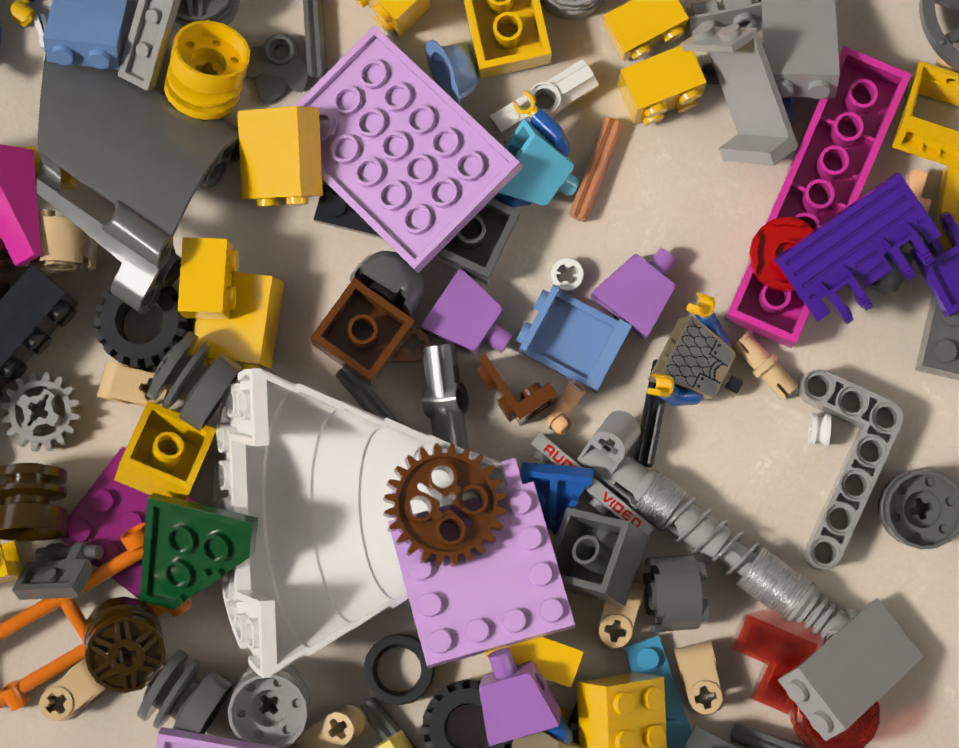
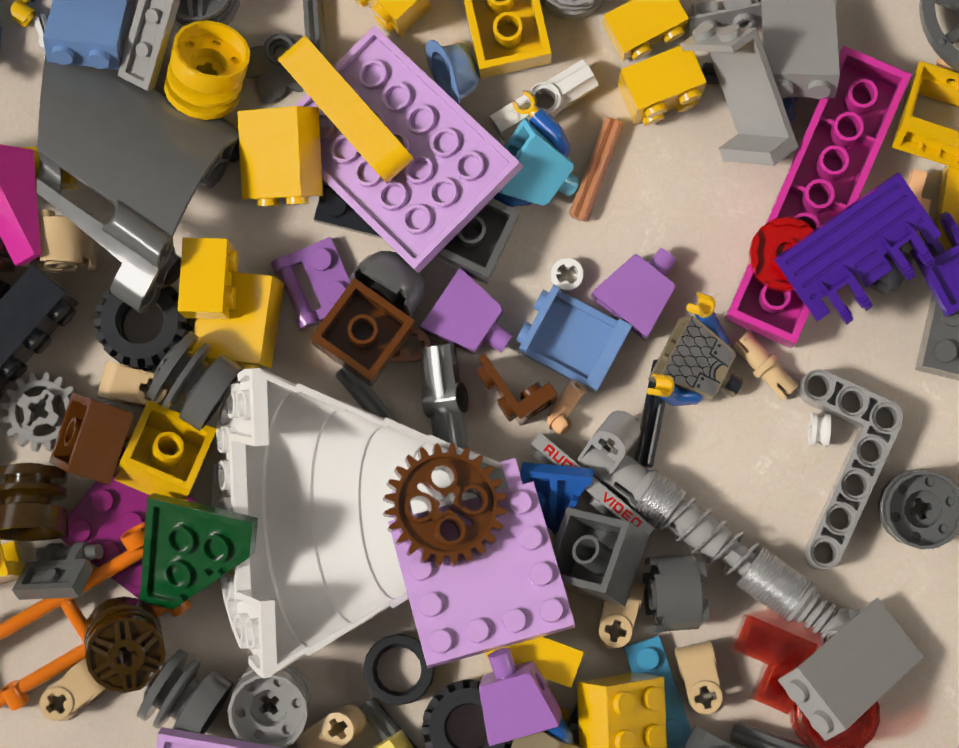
none -> reddish brown brick [49,392,134,485]
none -> medium lavender plate [270,237,351,330]
none -> yellow beam [278,35,414,184]

